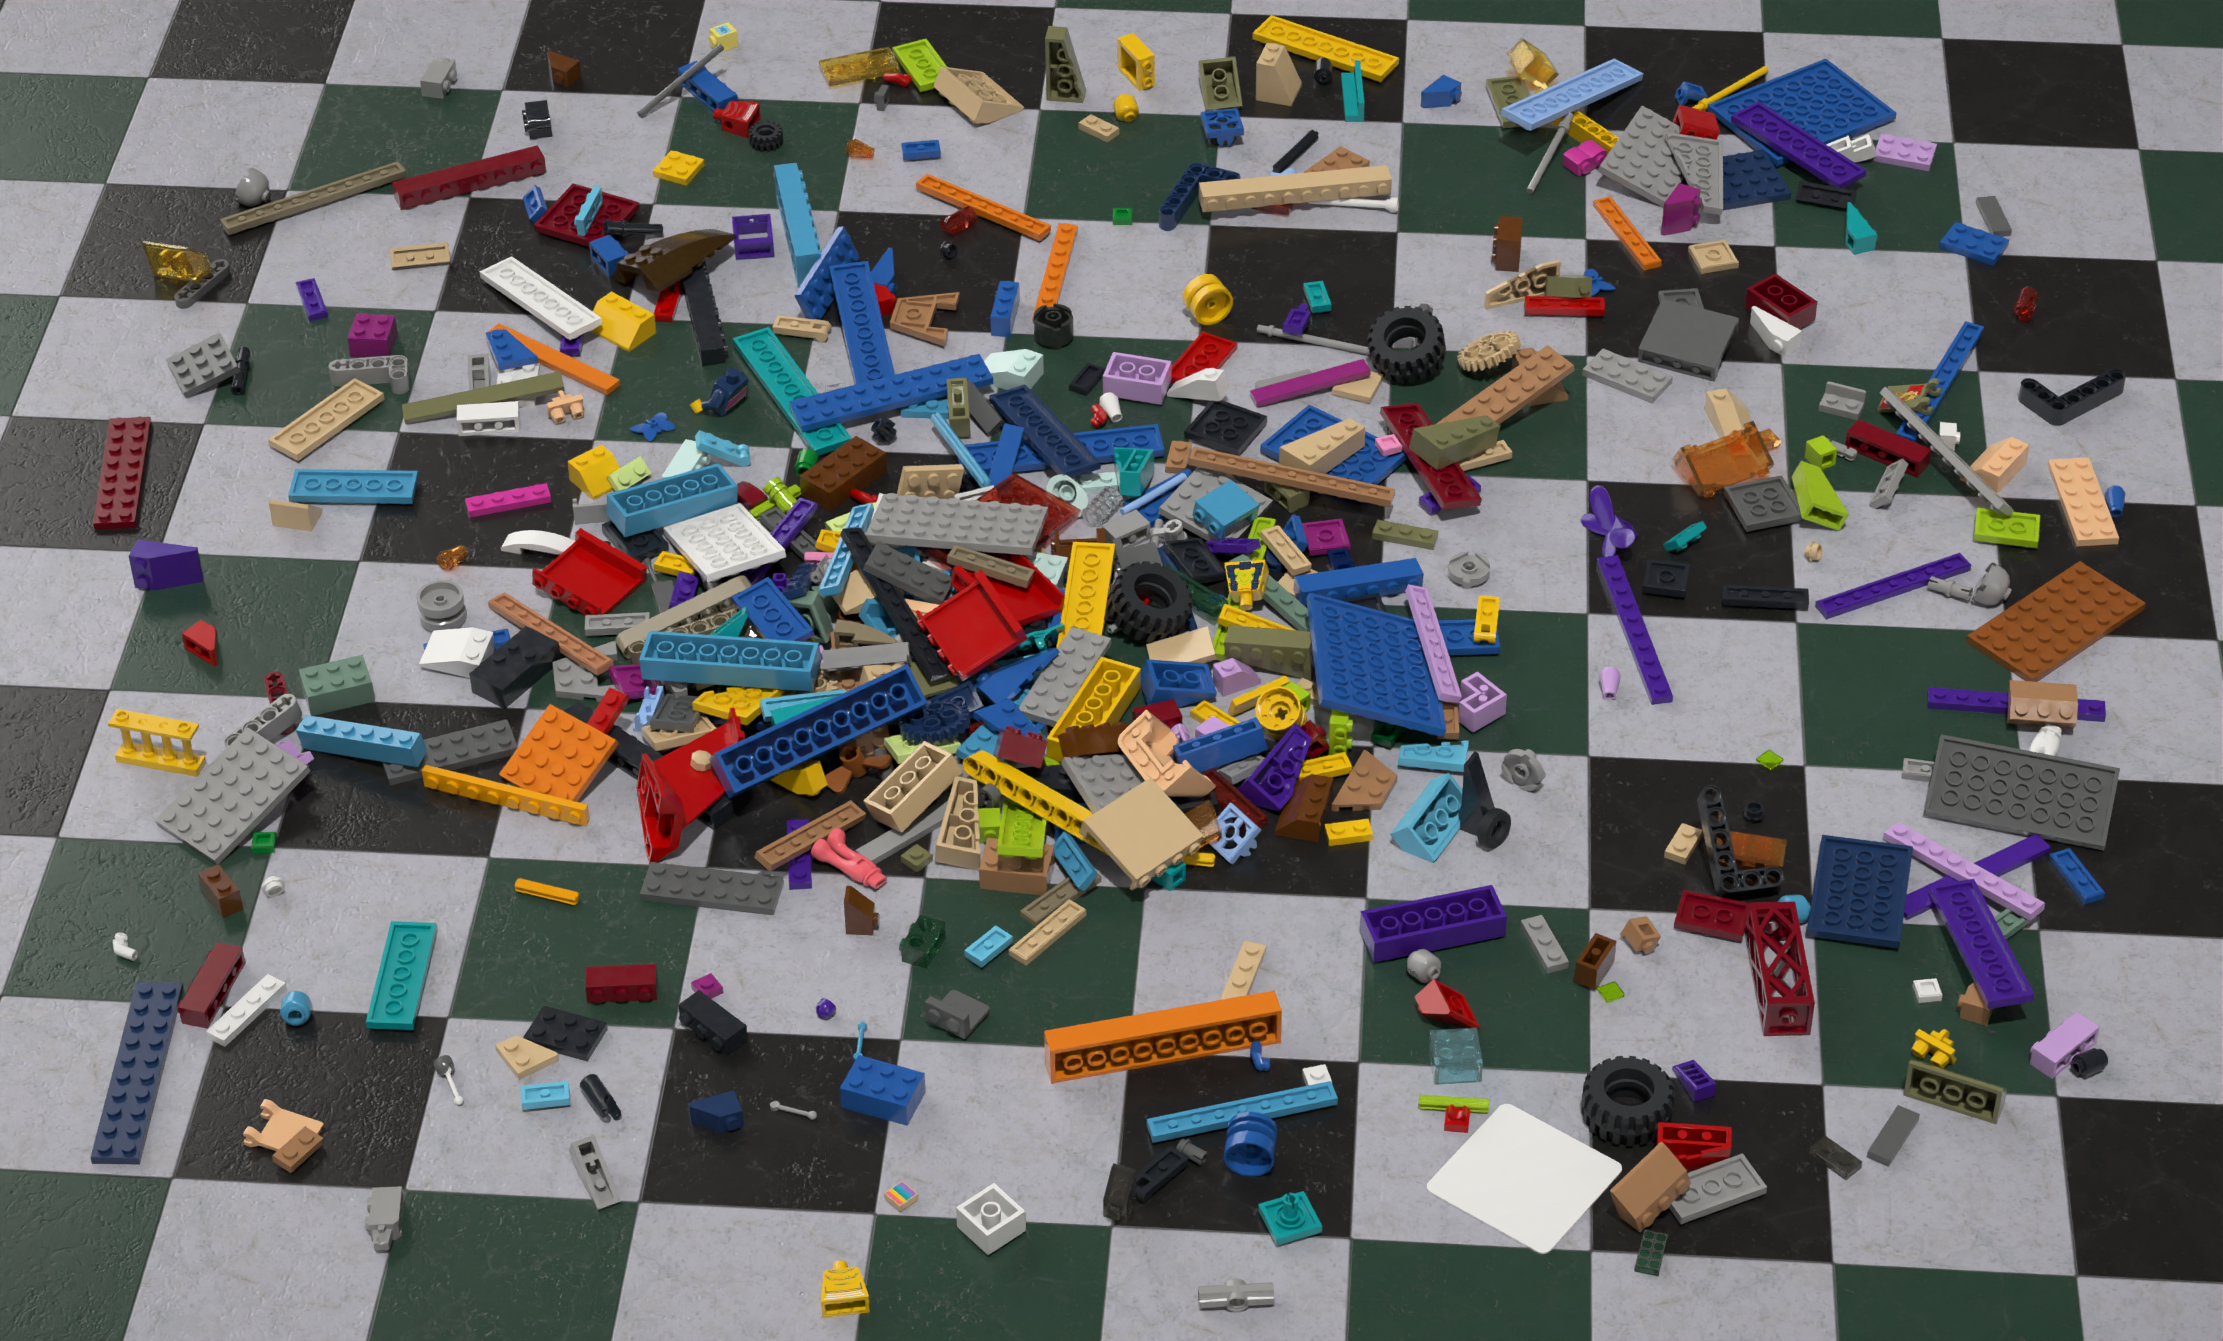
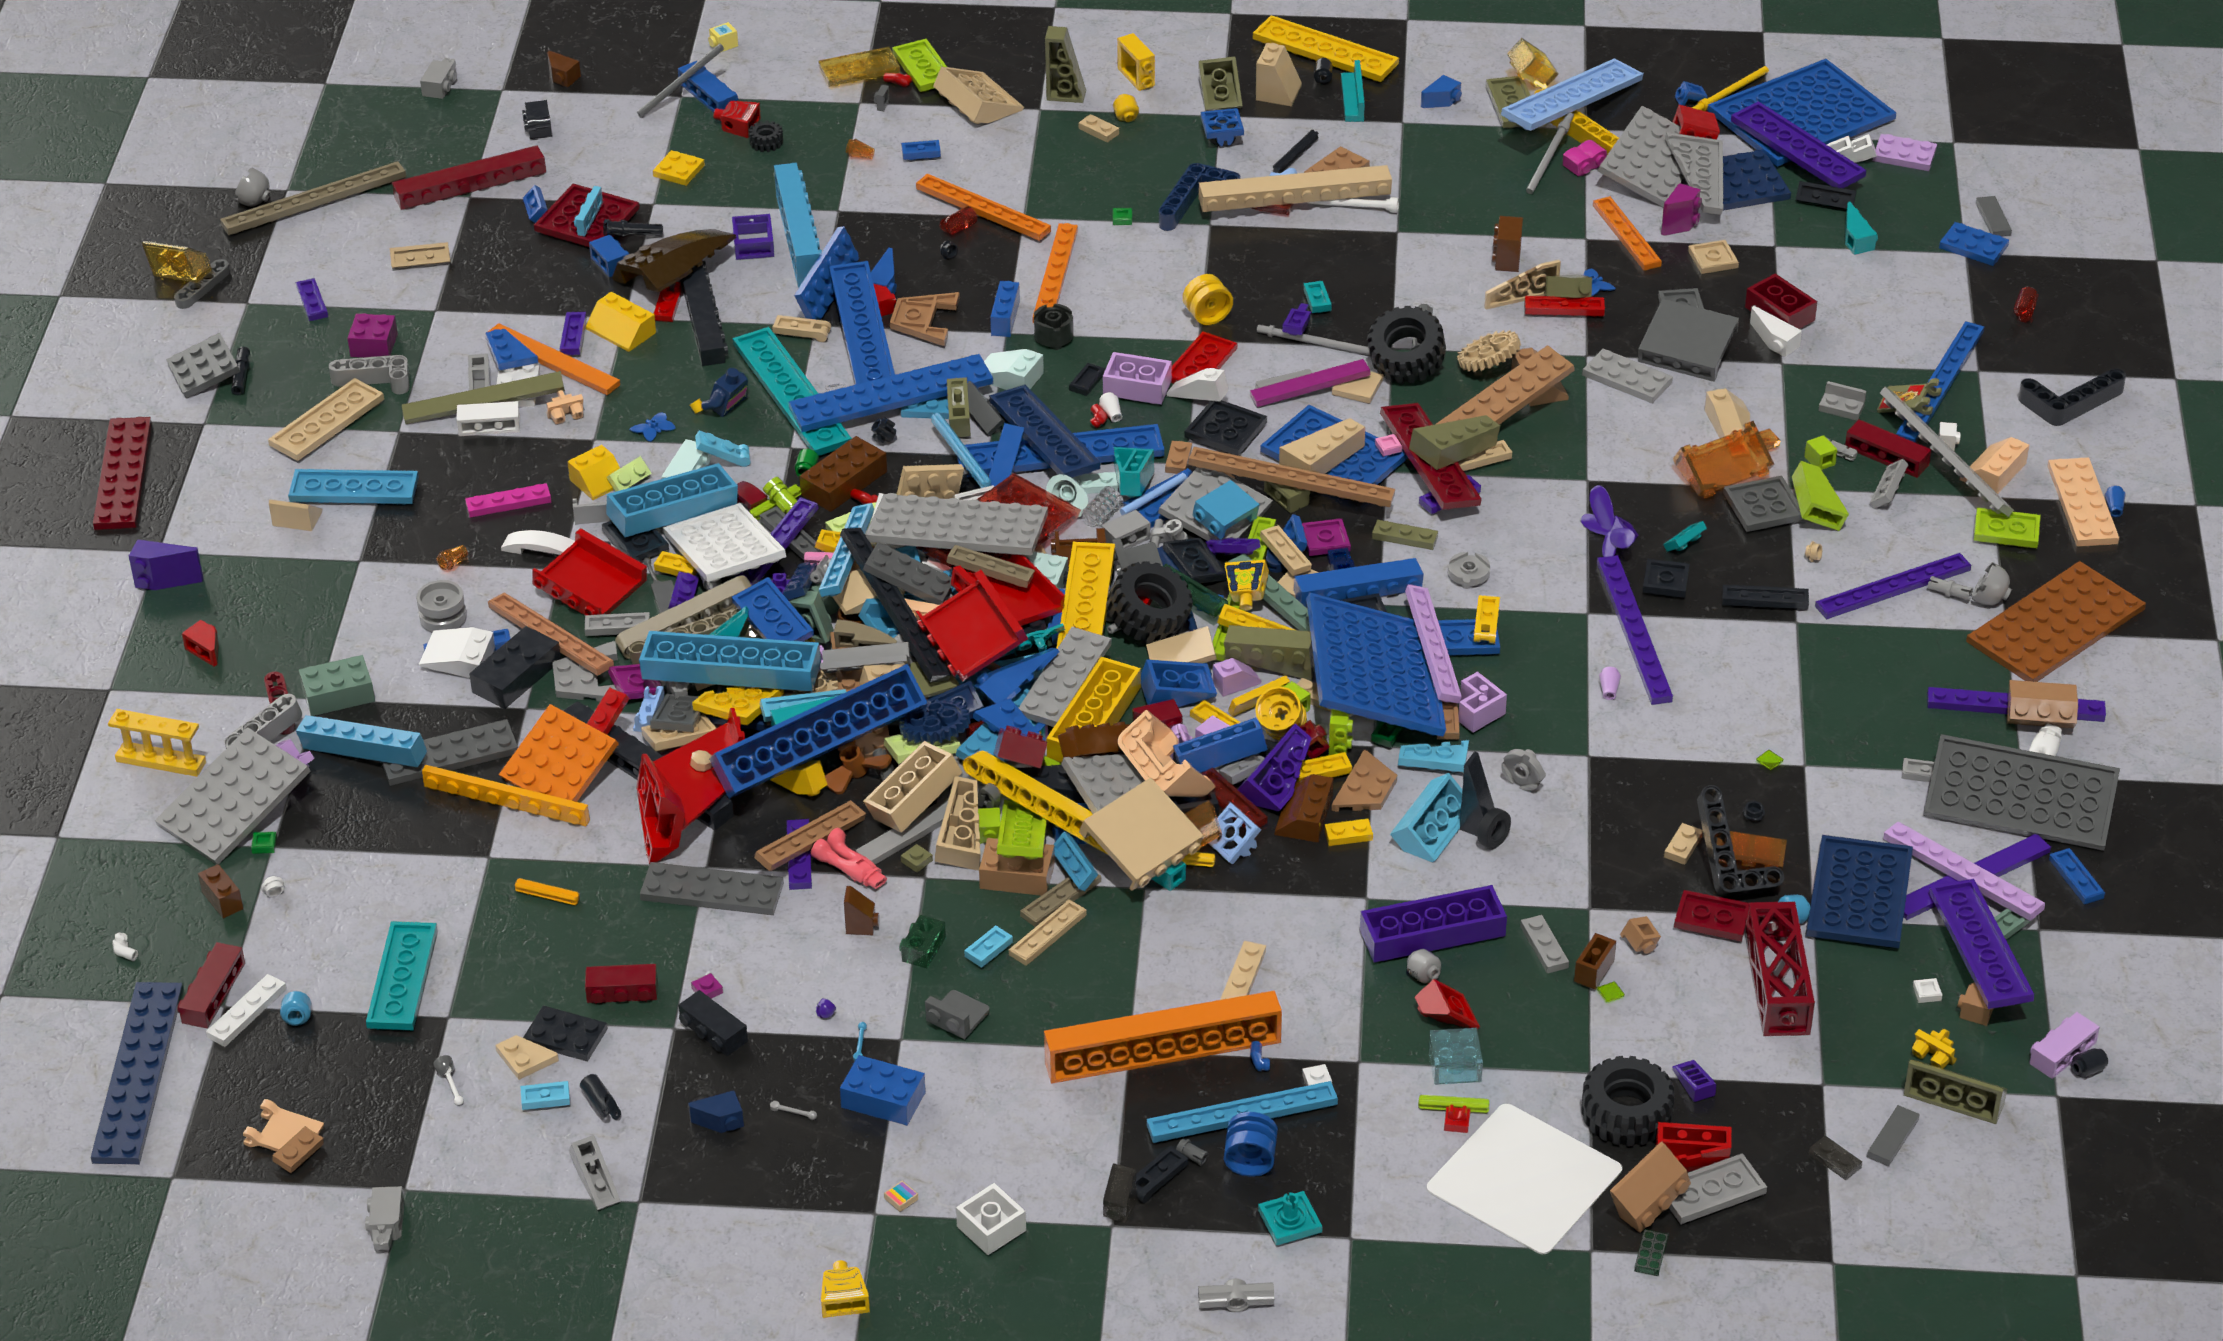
white plate [480,256,602,340] -> none

